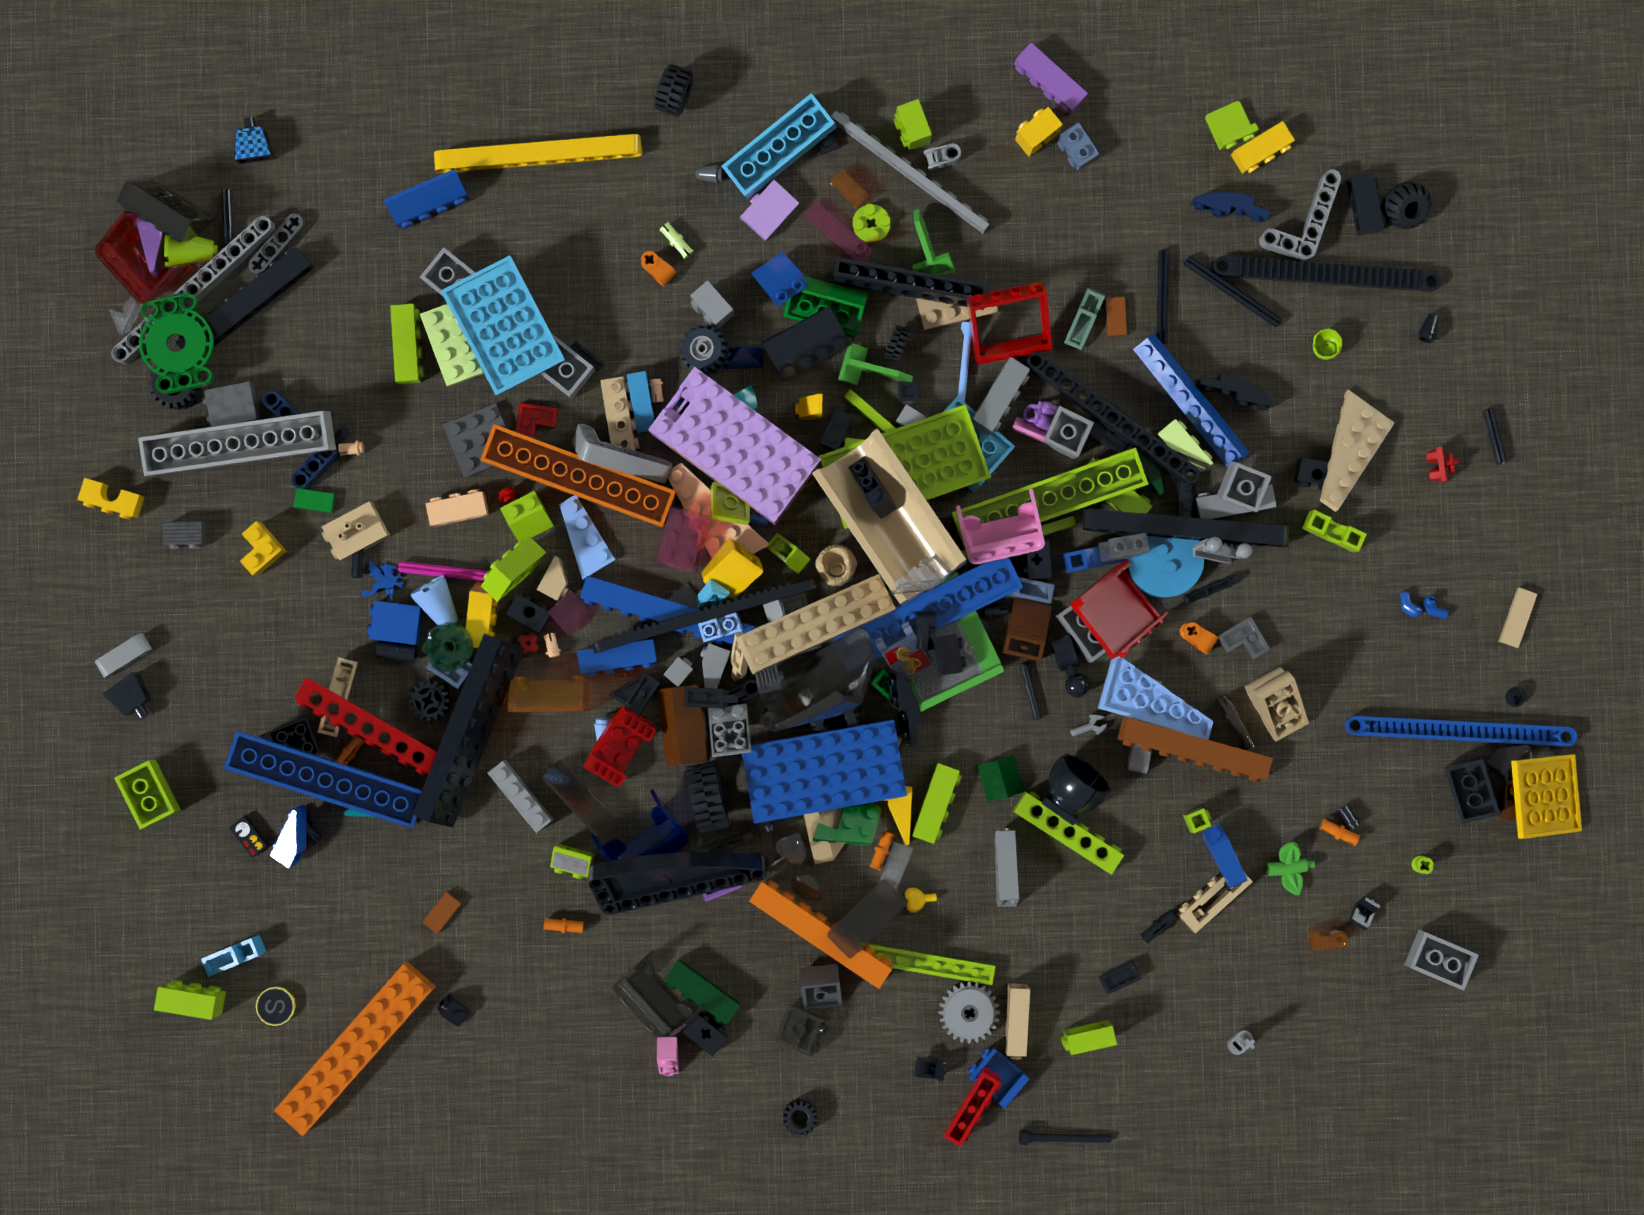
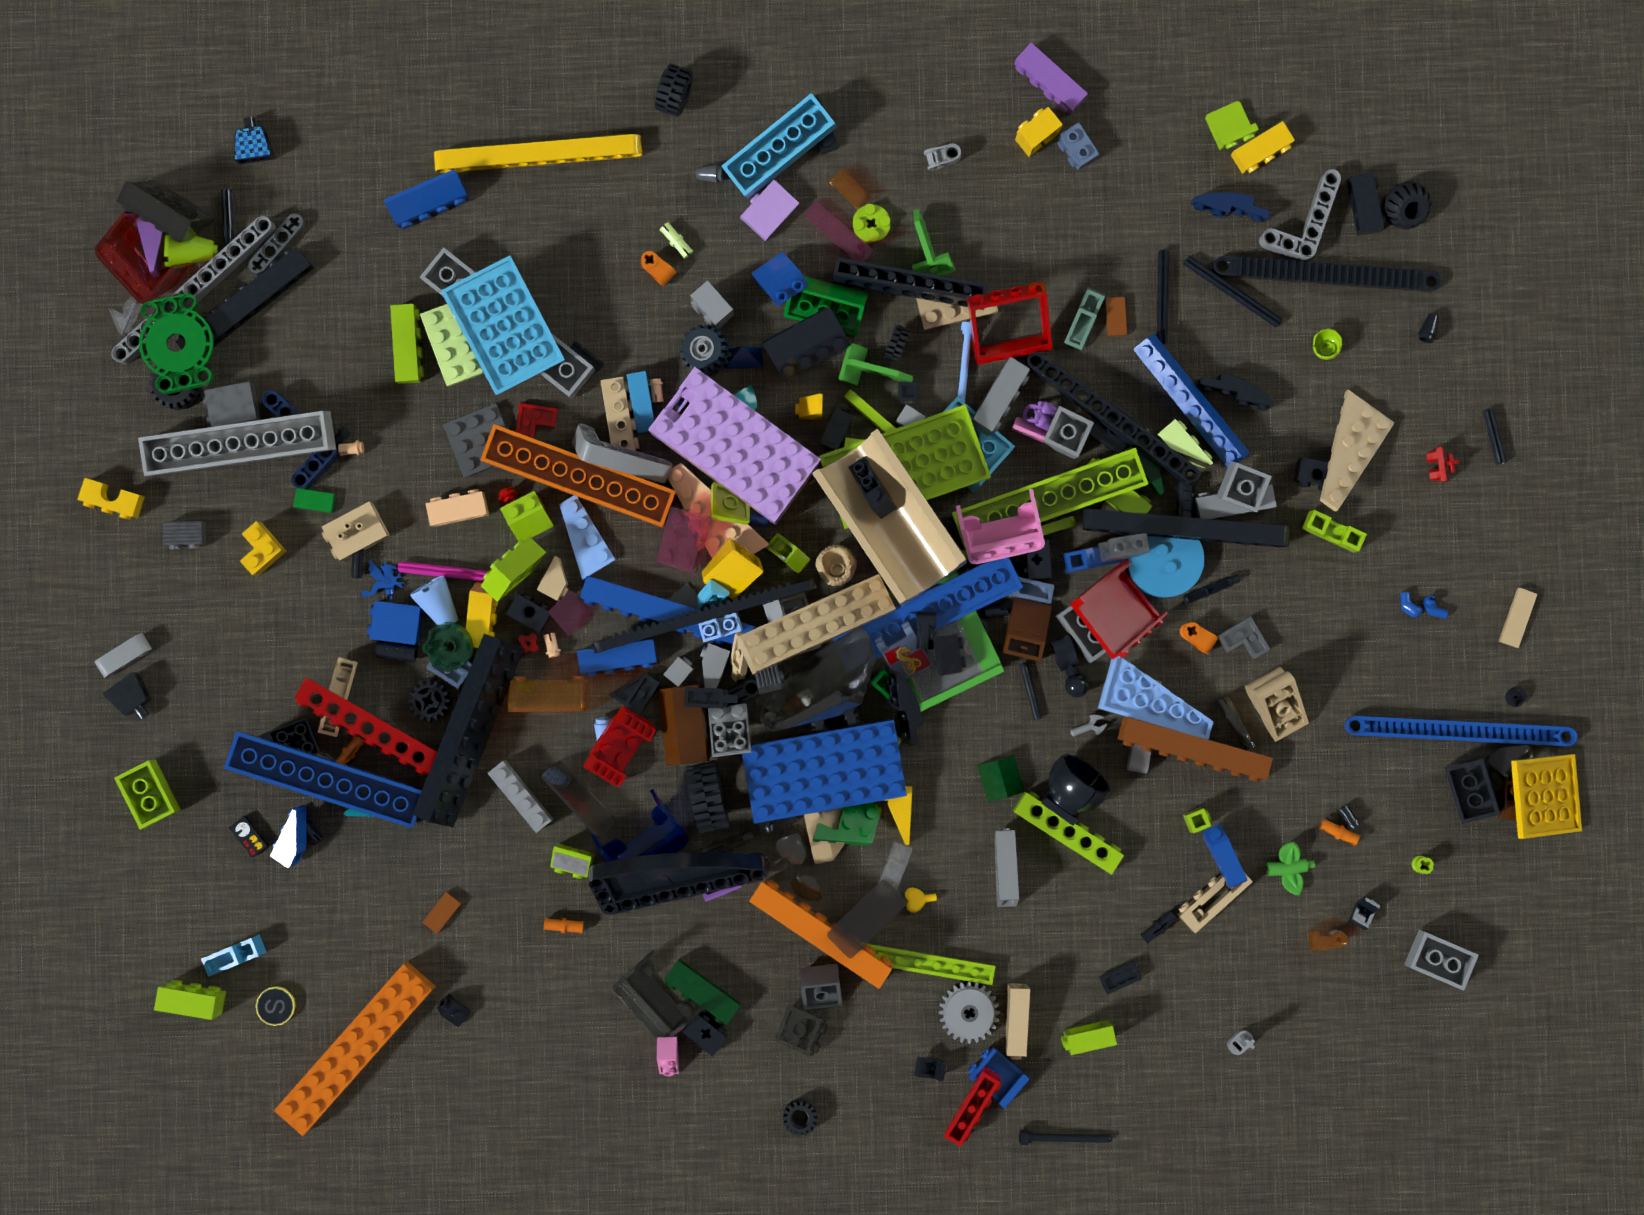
light grey plate [831,111,989,234] -> none
orange pin [869,831,895,871] -> none
clear slope [891,554,952,594] -> none
lime brick [894,99,932,152] -> none
lime brick [912,763,962,844] -> none
light grey gear [1193,537,1253,564] -> none

